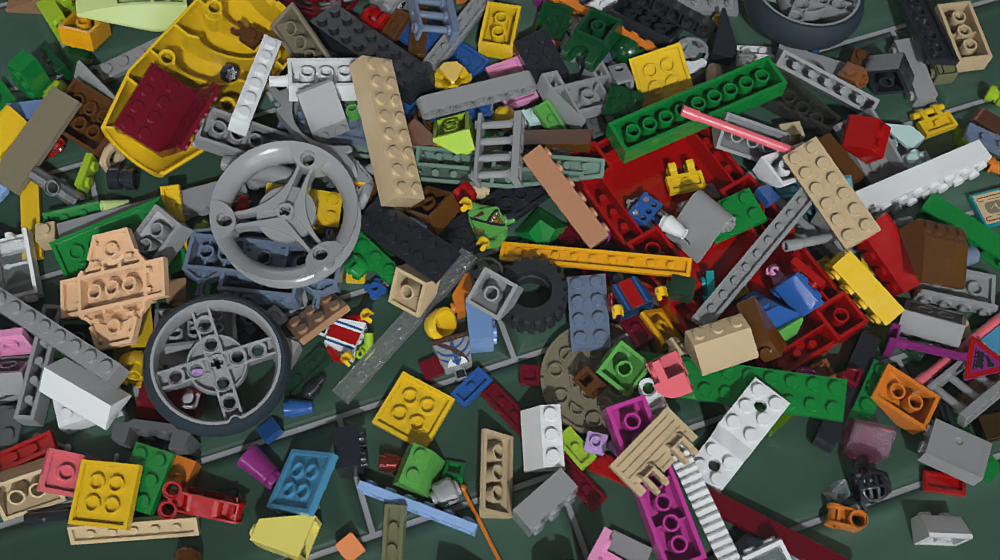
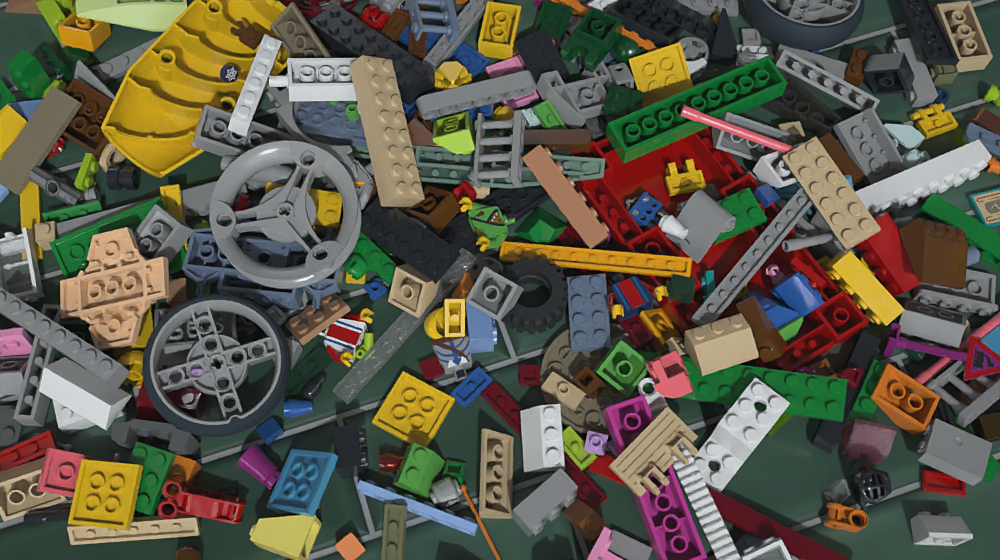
yellowish green axle [100,199,130,211] -> none
dark red bracket [112,63,221,158] -> none
light grey slope [295,78,350,143] -> none
tan cone [705,63,723,81] -> none
dark orange bracket [837,62,869,89] -> none
red slope [840,114,891,164] -> none
none -> light grey plate [84,187,101,201]
none -> yellow slope [443,297,465,337]
none -> tan plate [541,371,586,411]
none -> dark orange slope [562,498,608,545]
none -> light grey plate [740,29,761,46]
none -> dark blue tile [933,88,950,105]

